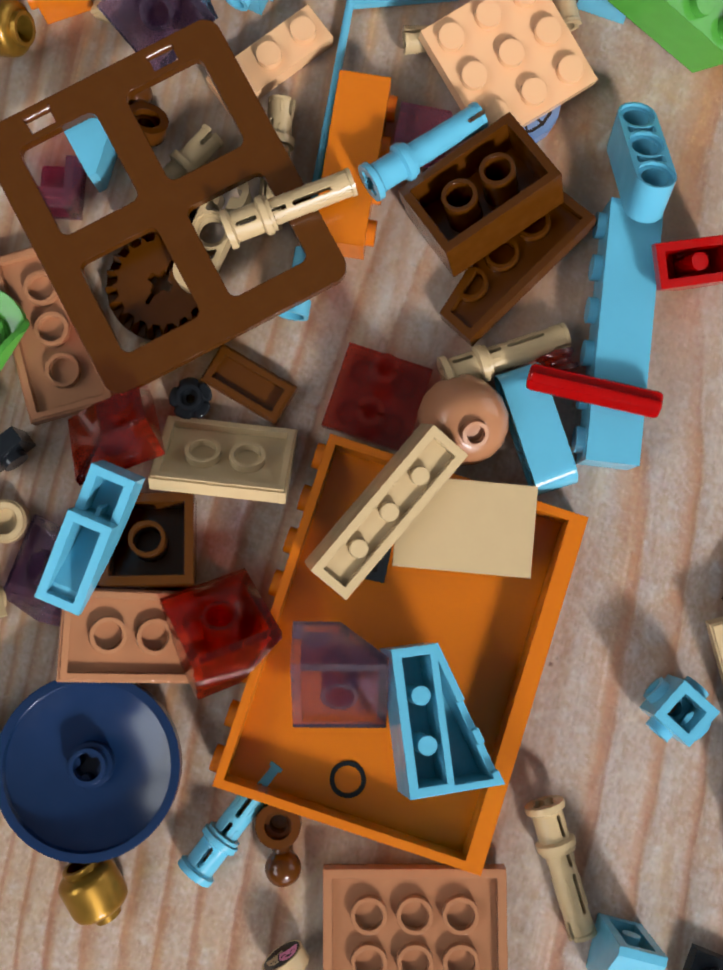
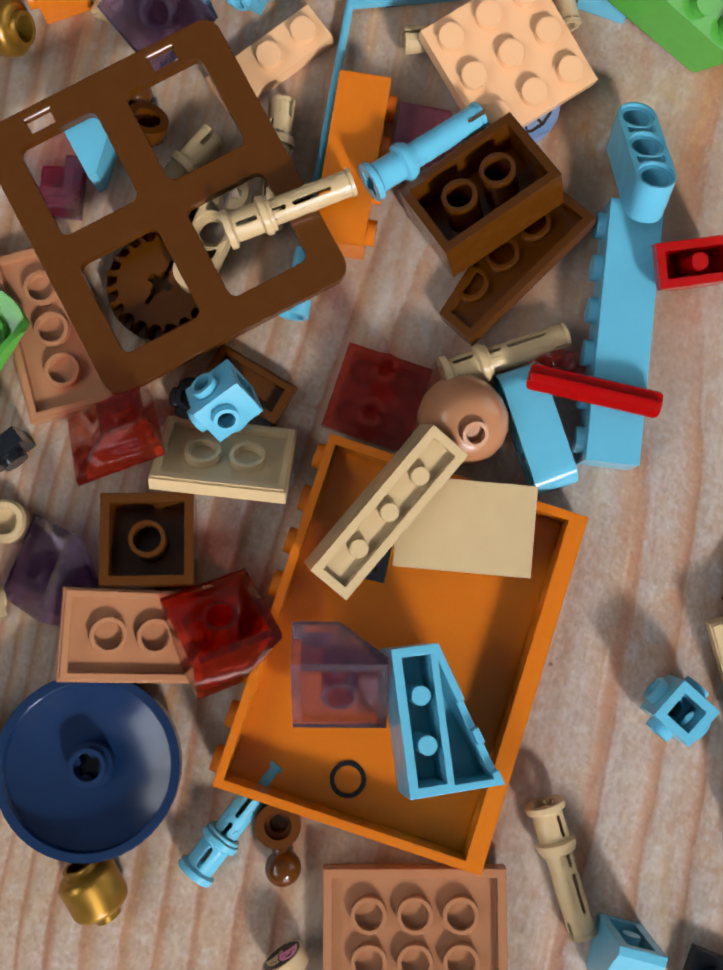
medium azure slope [34,460,146,616] -> none
none -> medium azure brick [185,359,263,442]

